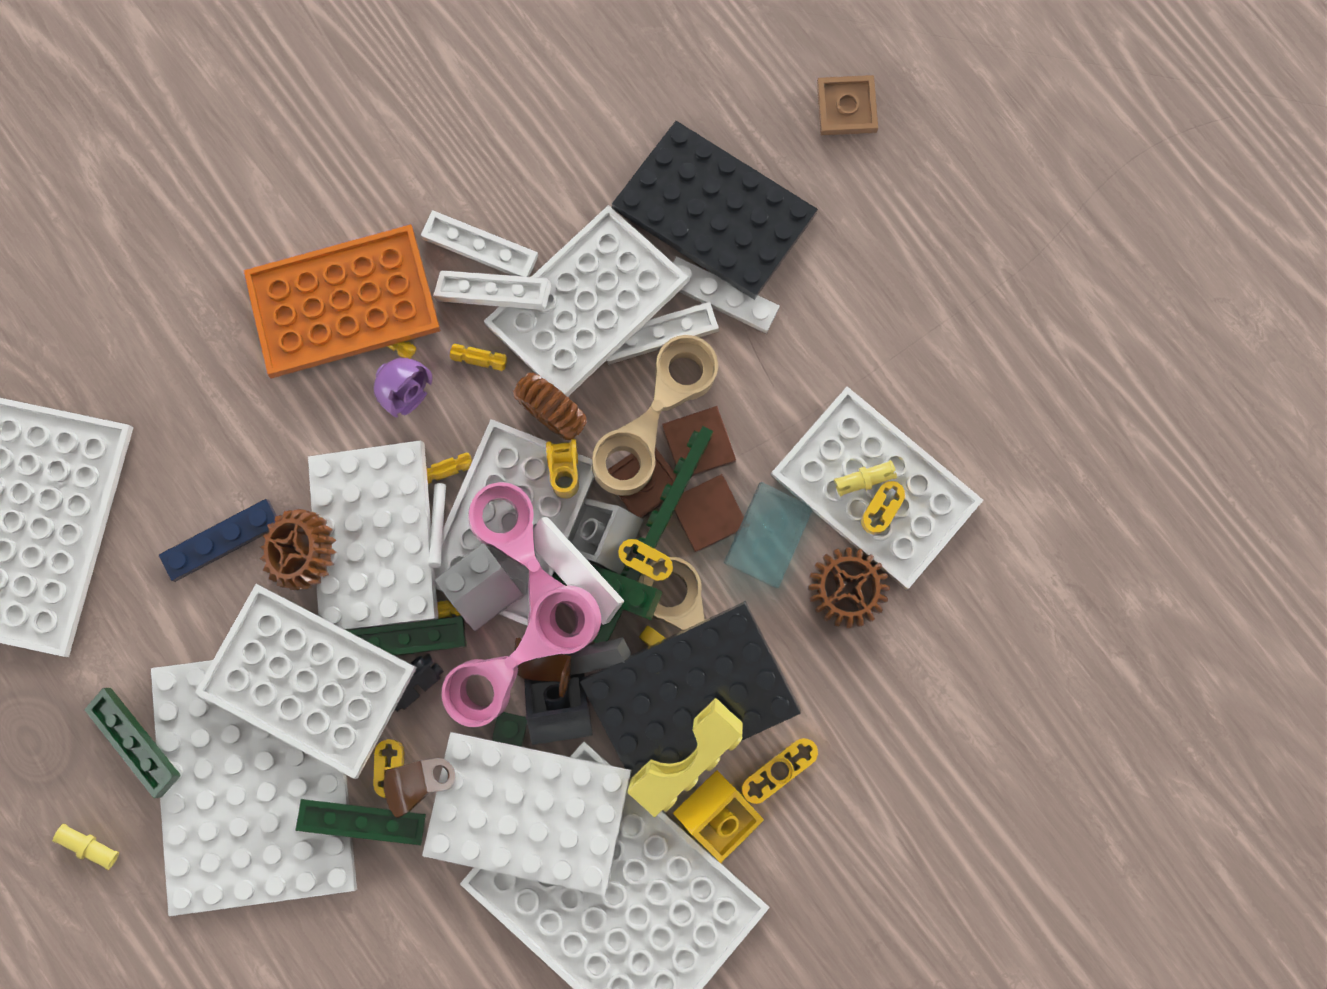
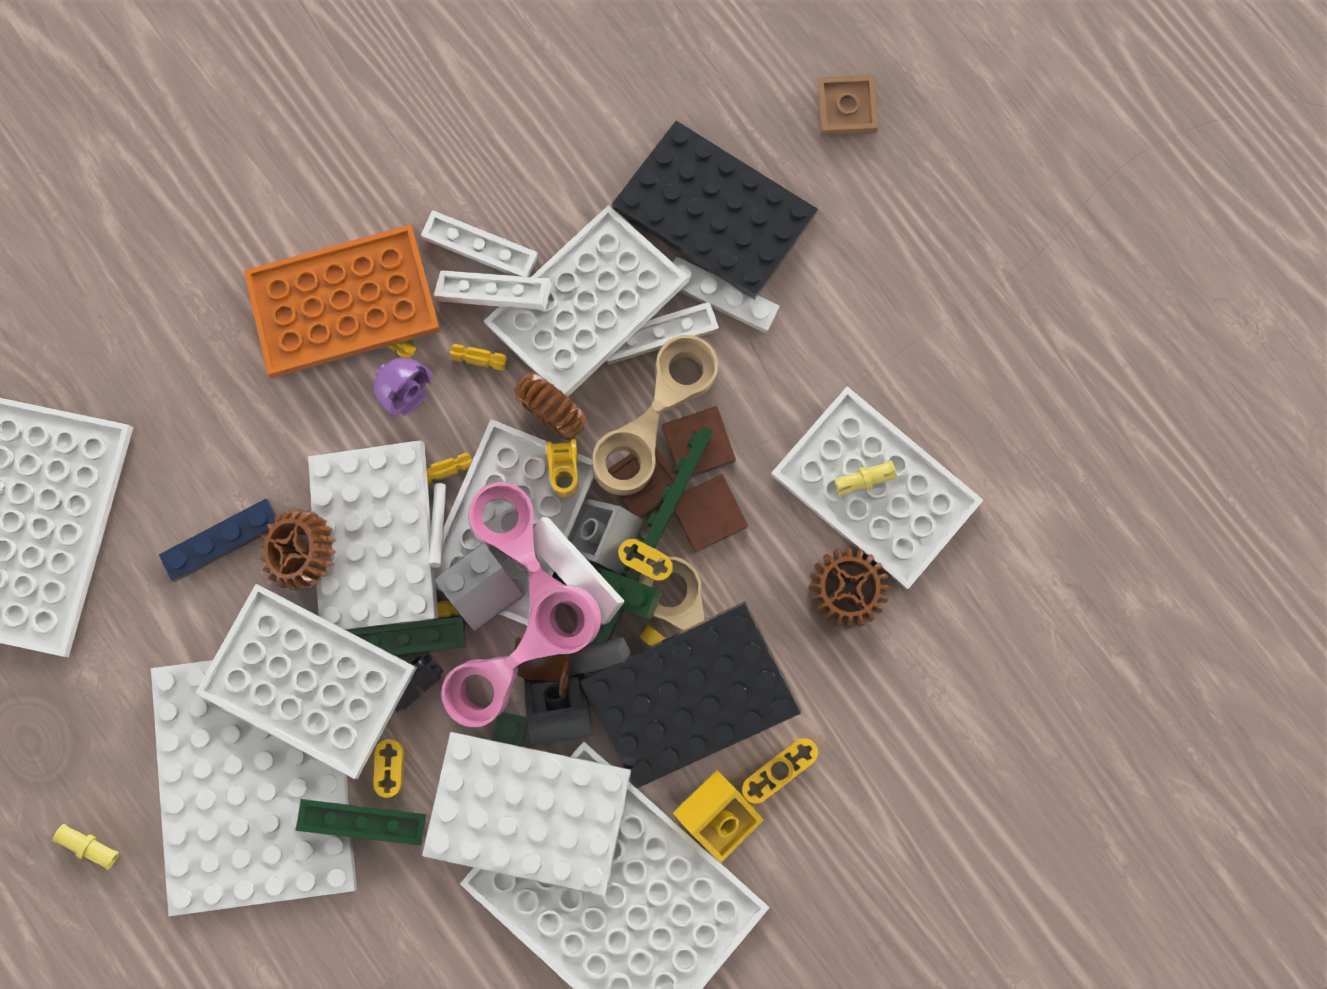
plate [84,688,181,798] -> none
reddish brown piece [384,758,456,818] -> none
light yellow arch [627,698,743,817] -> none
clear light blue tile [724,482,813,588] -> none
yellow beam [861,481,905,535] -> none

